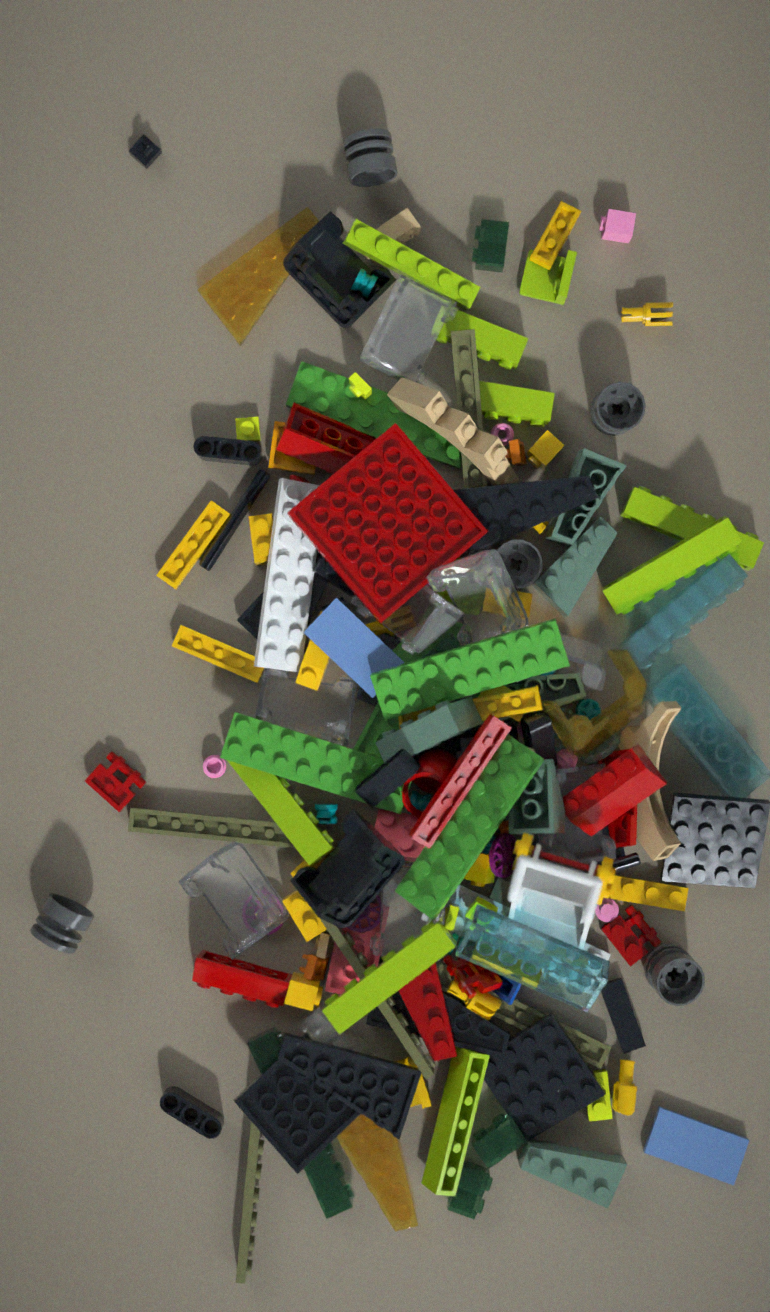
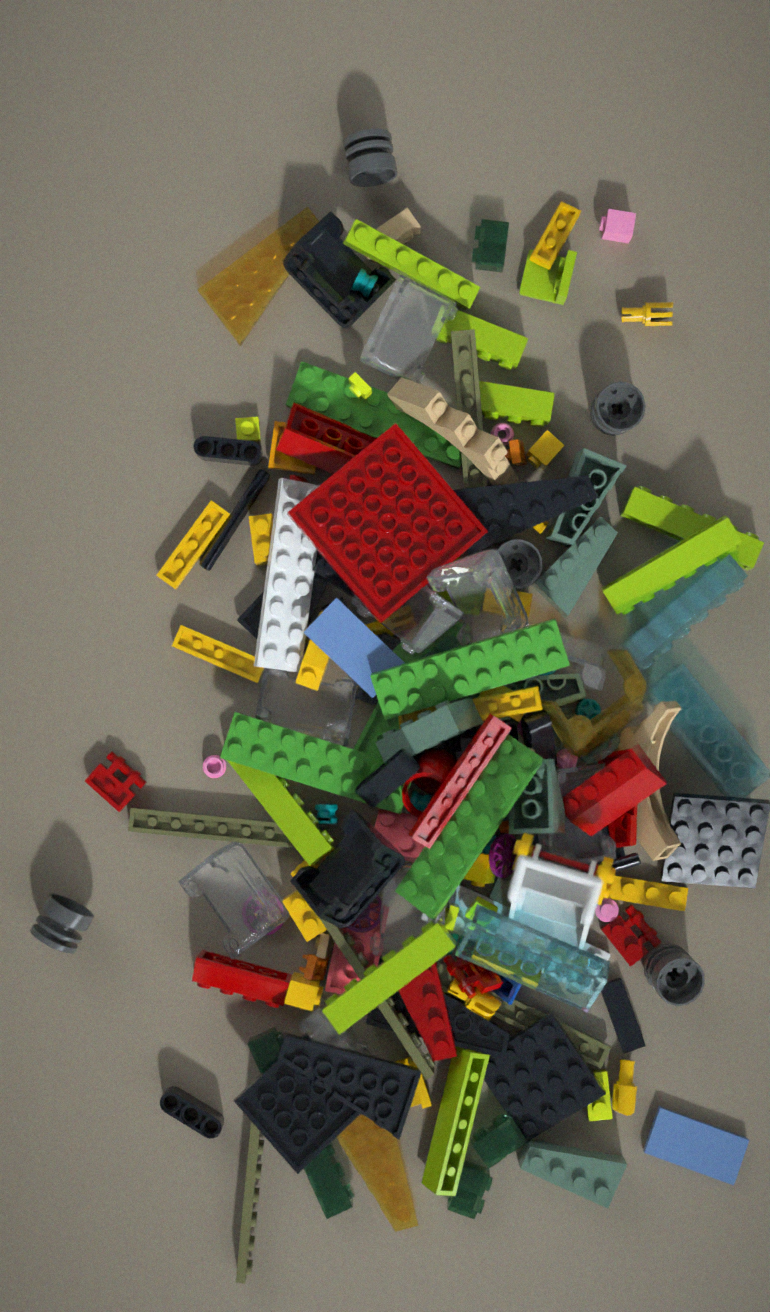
black tile [129,134,162,169] -> none

